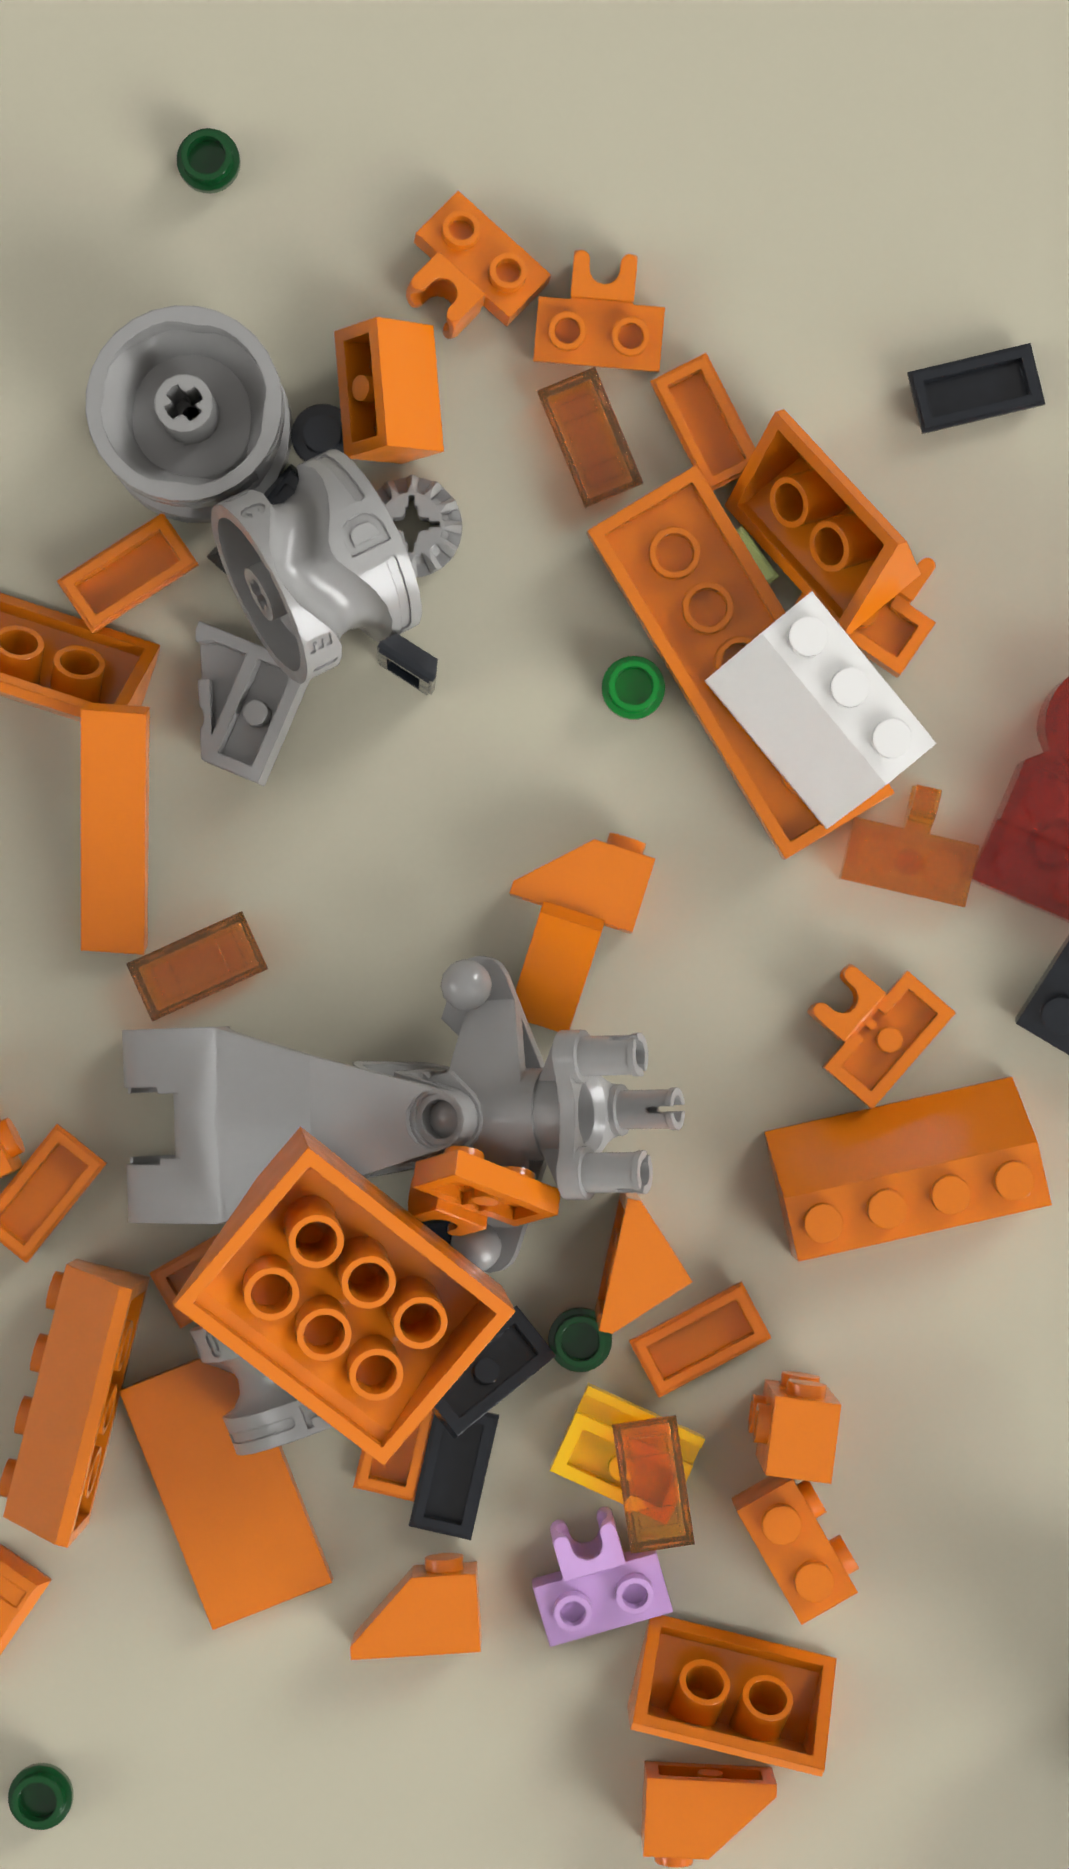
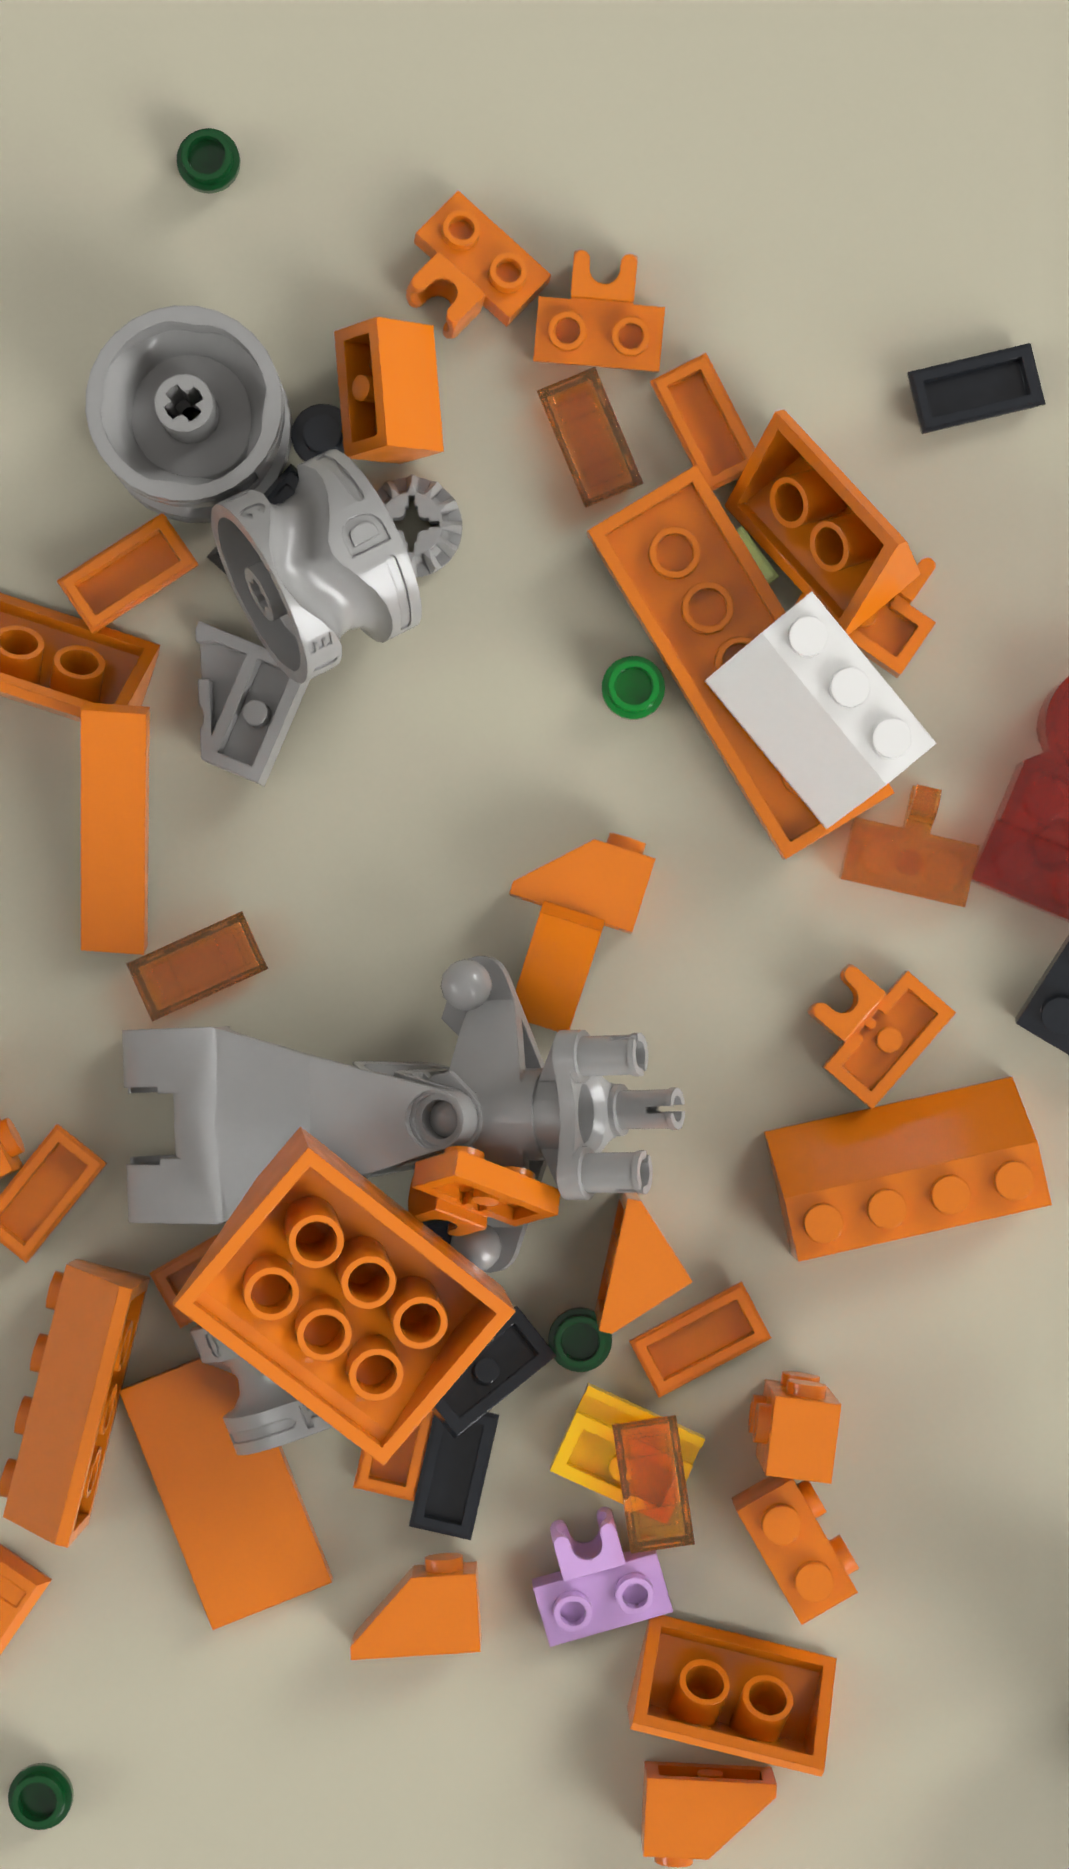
black tile [377,633,438,695] -> none

